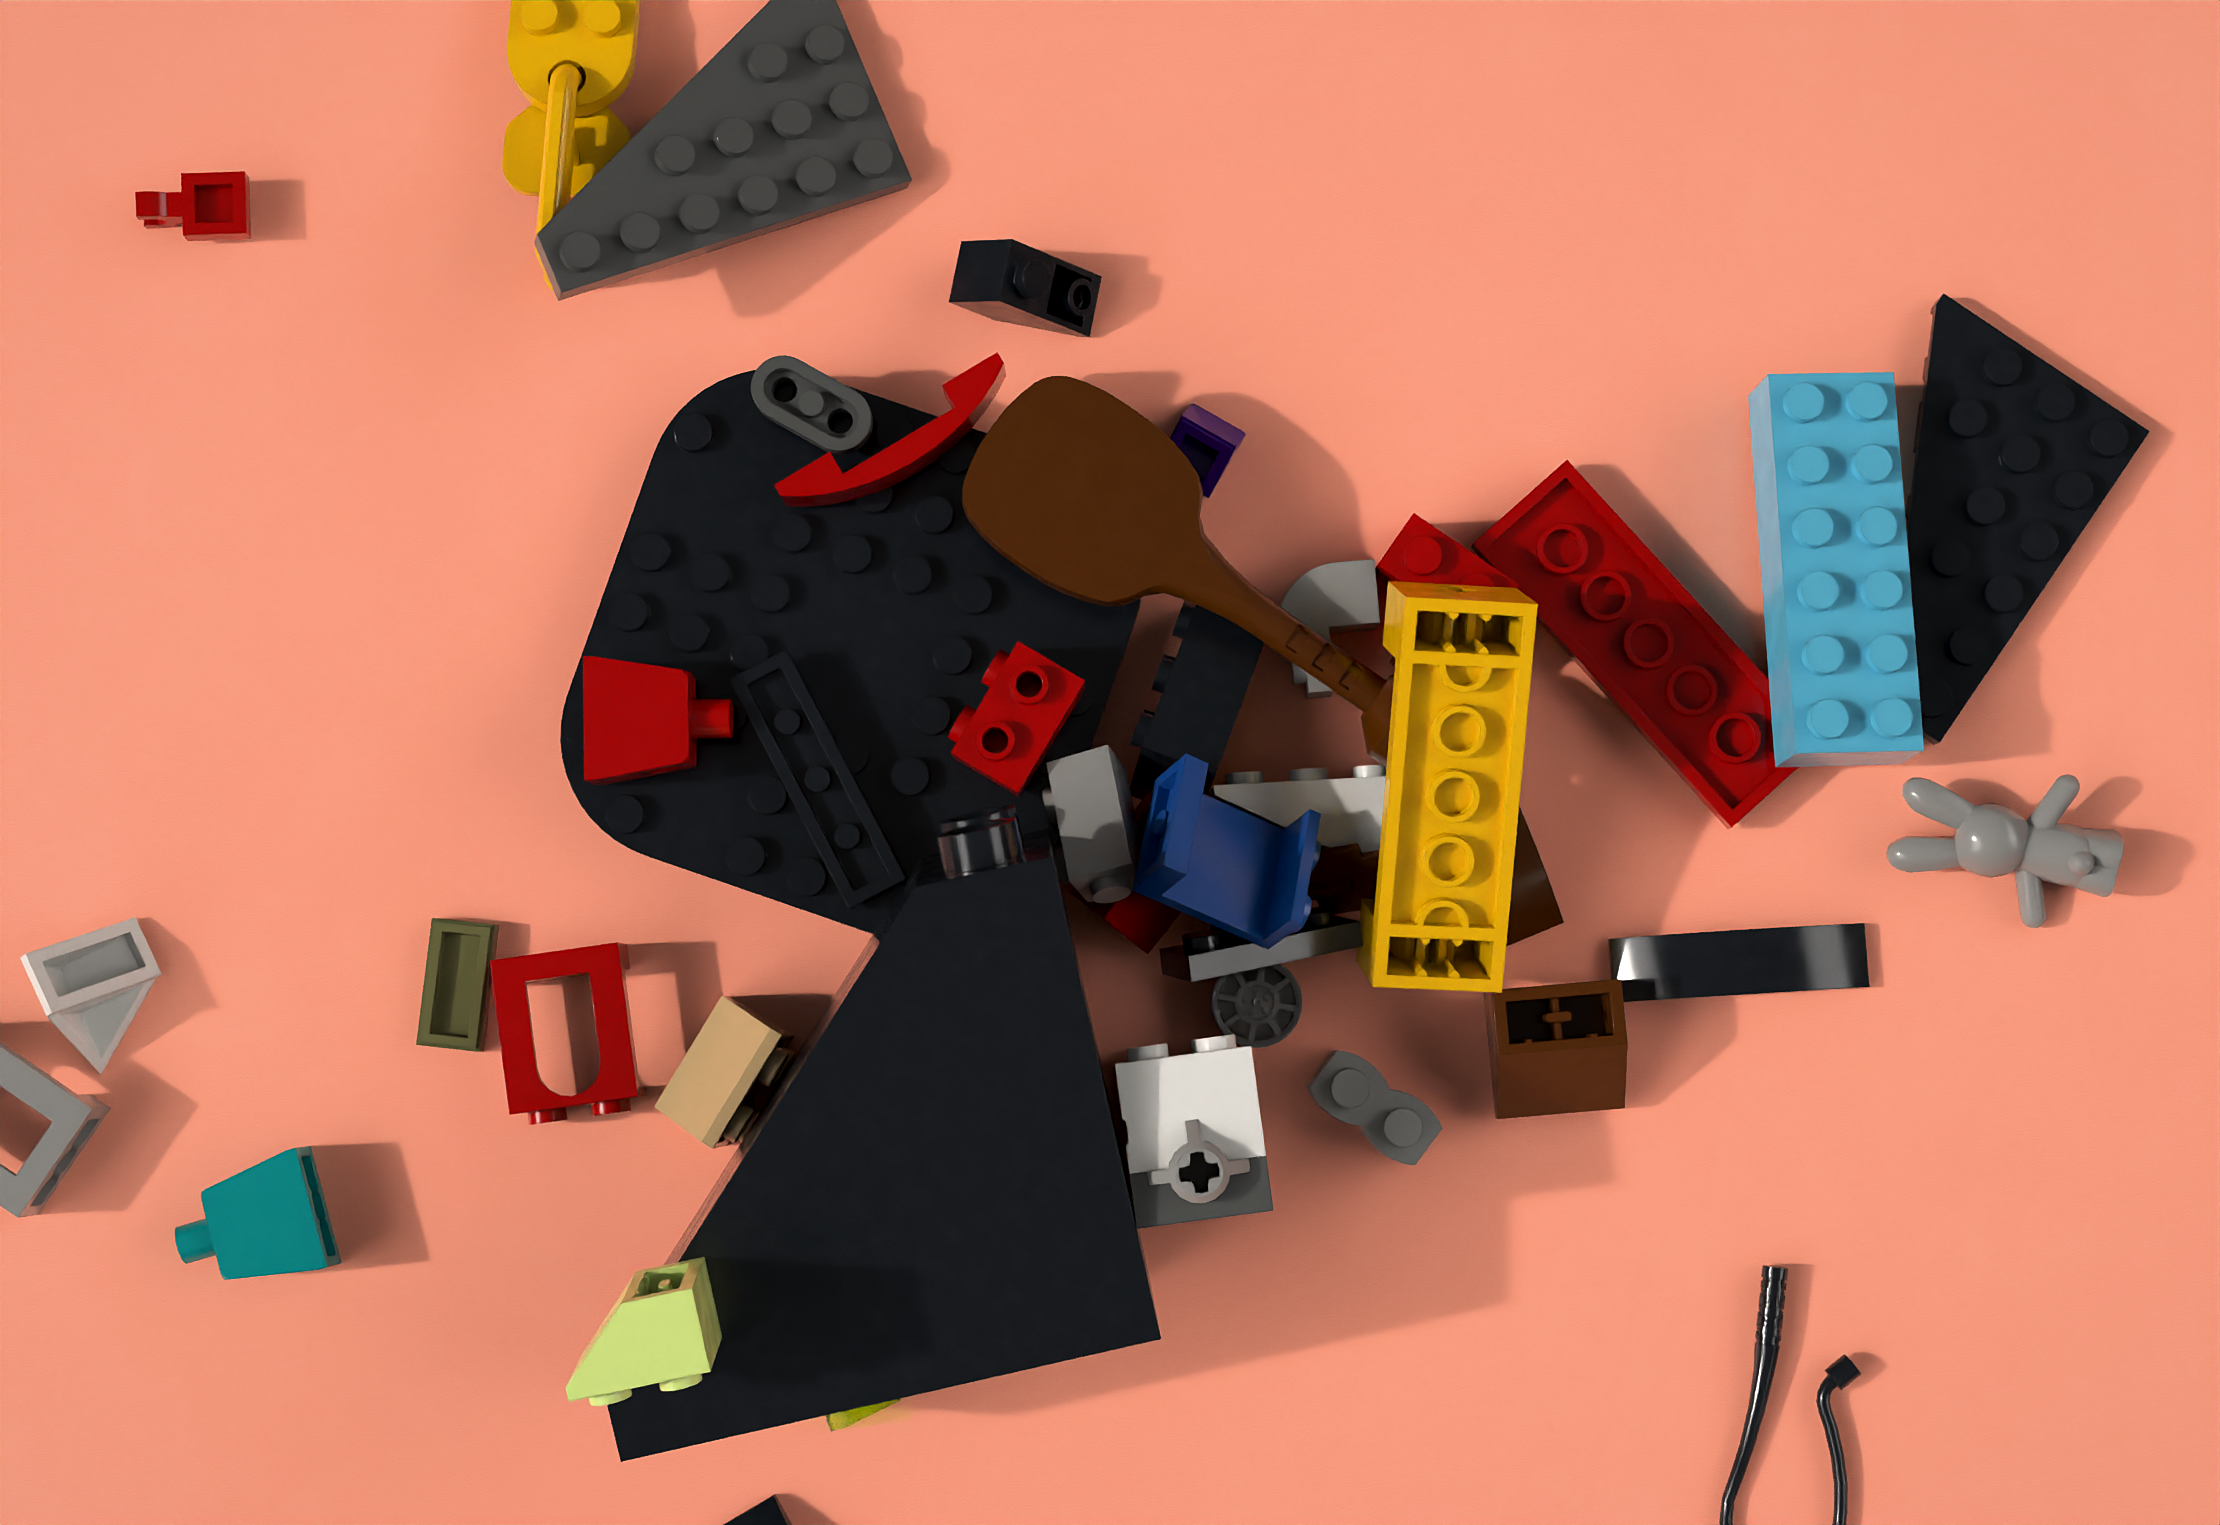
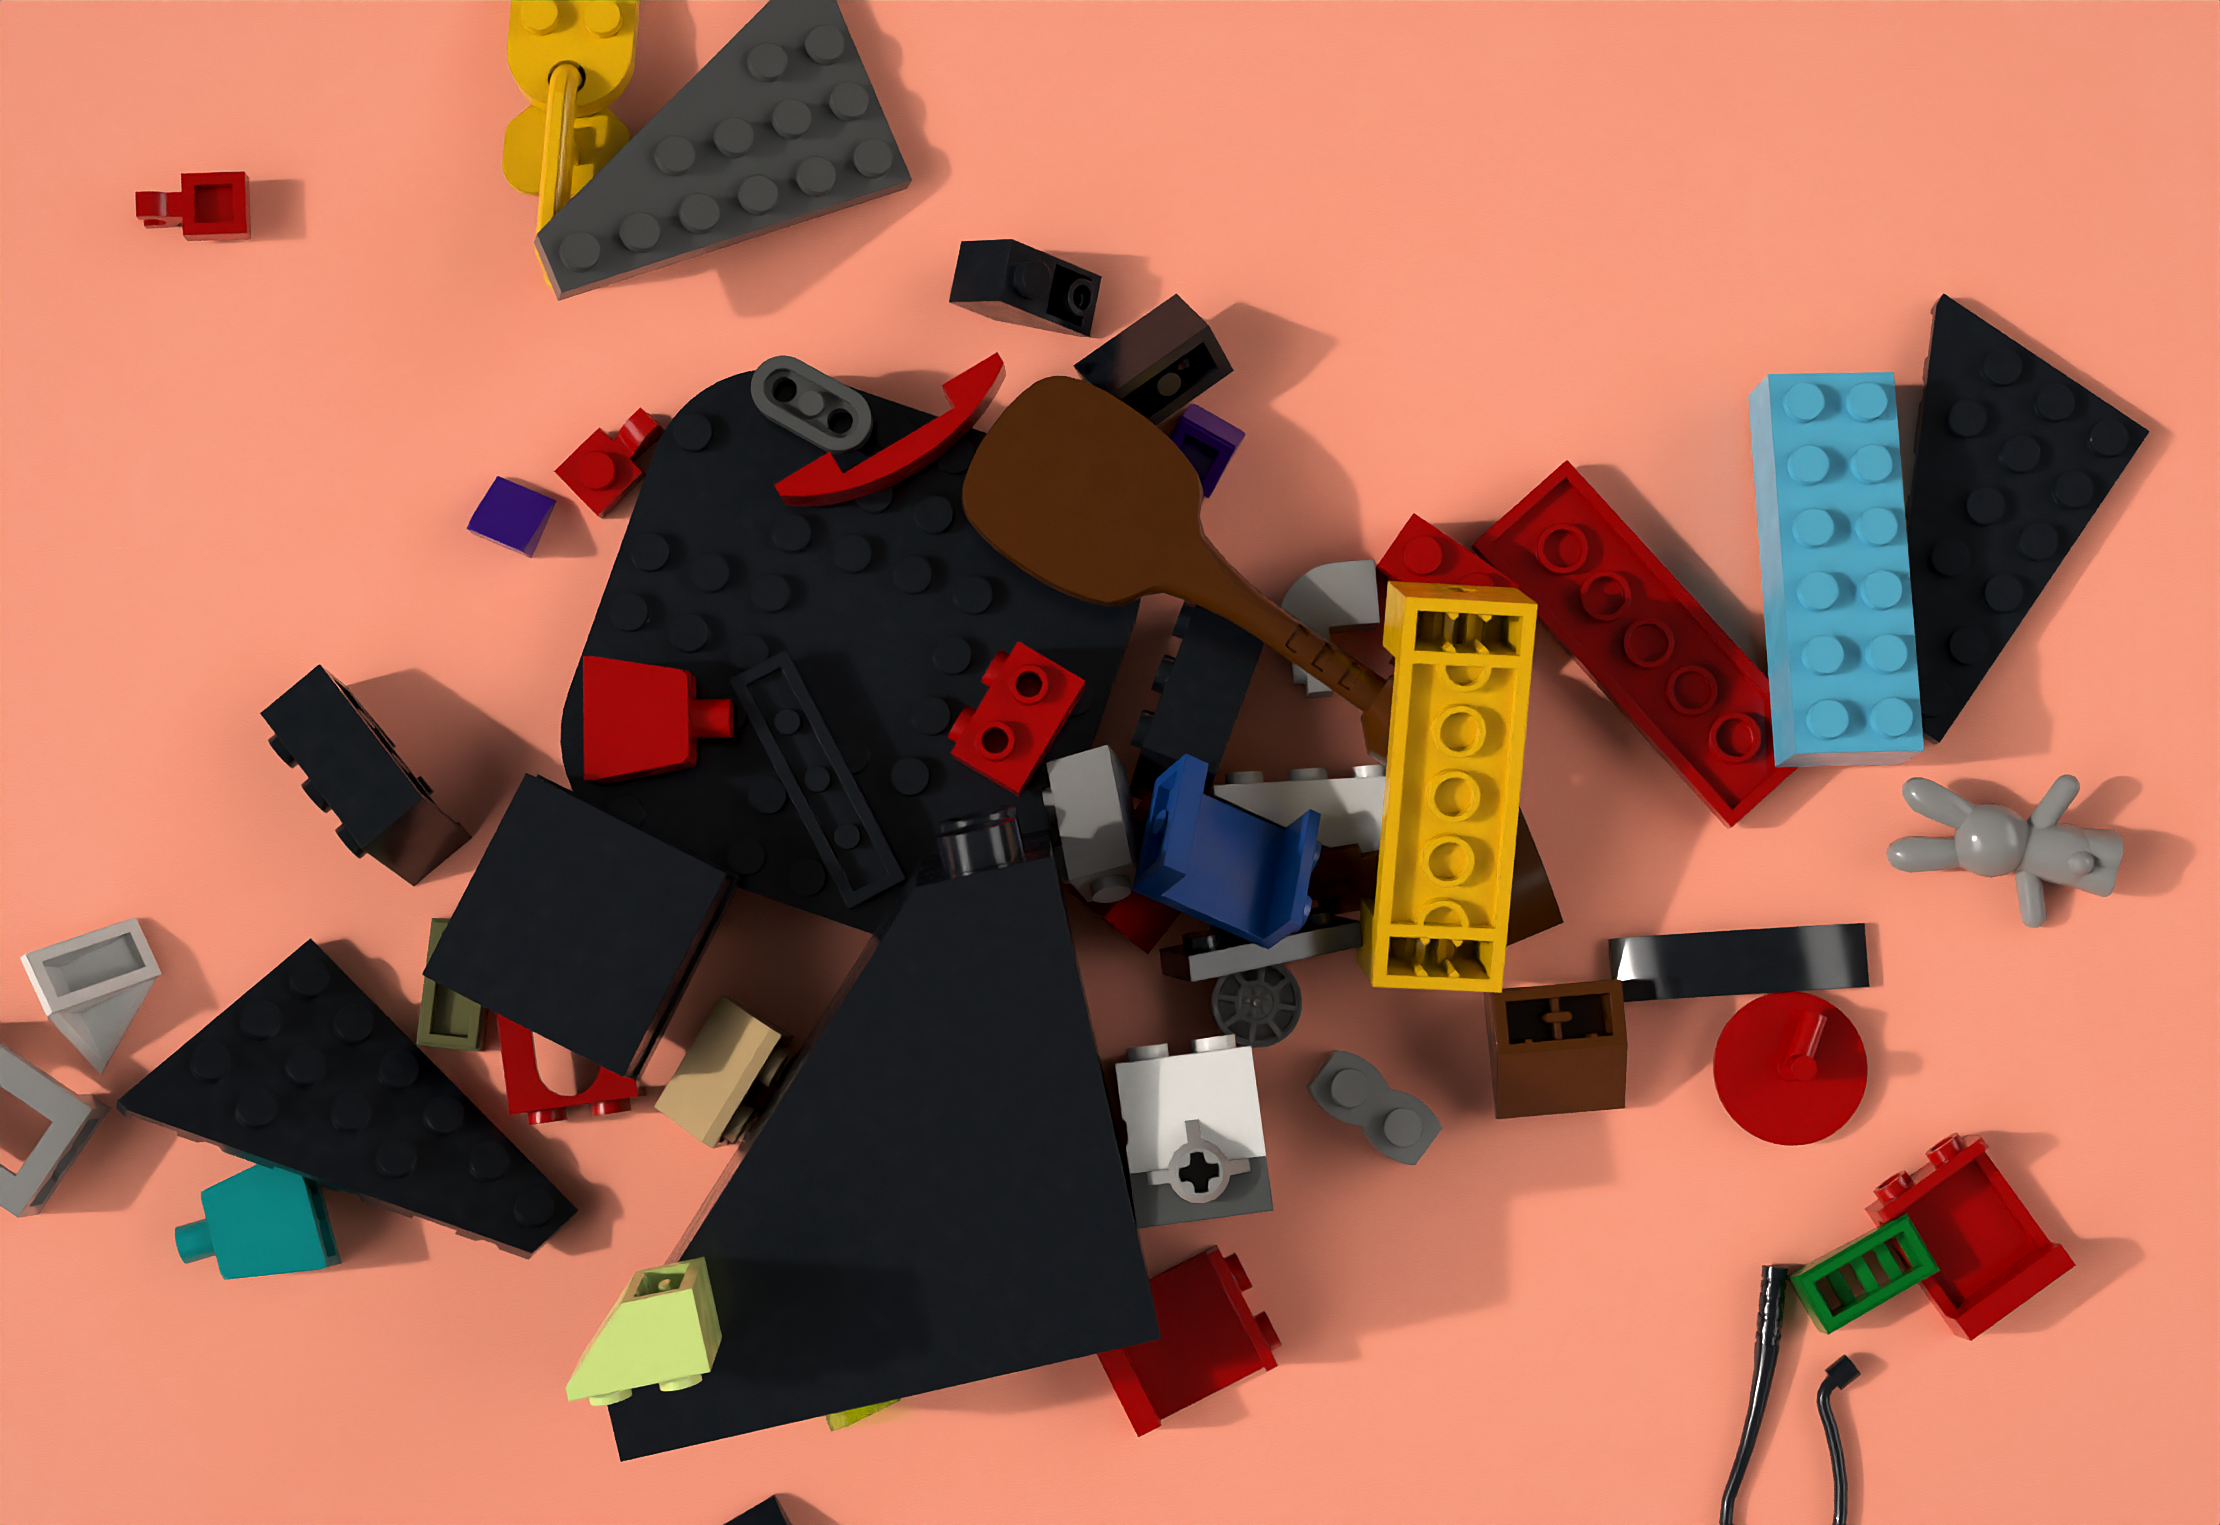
none -> black wing [116,938,579,1260]
none -> black wedge [260,664,472,886]
none -> black container [422,773,744,1081]
none -> dark purple slope [466,476,557,559]
none -> red plate [554,407,665,519]
none -> black brick [1073,293,1234,425]
none -> red panel [1097,1245,1282,1438]
none -> red shield [1713,992,1868,1146]
none -> green slope [1787,1213,1940,1335]
none -> red panel [1864,1132,2076,1341]

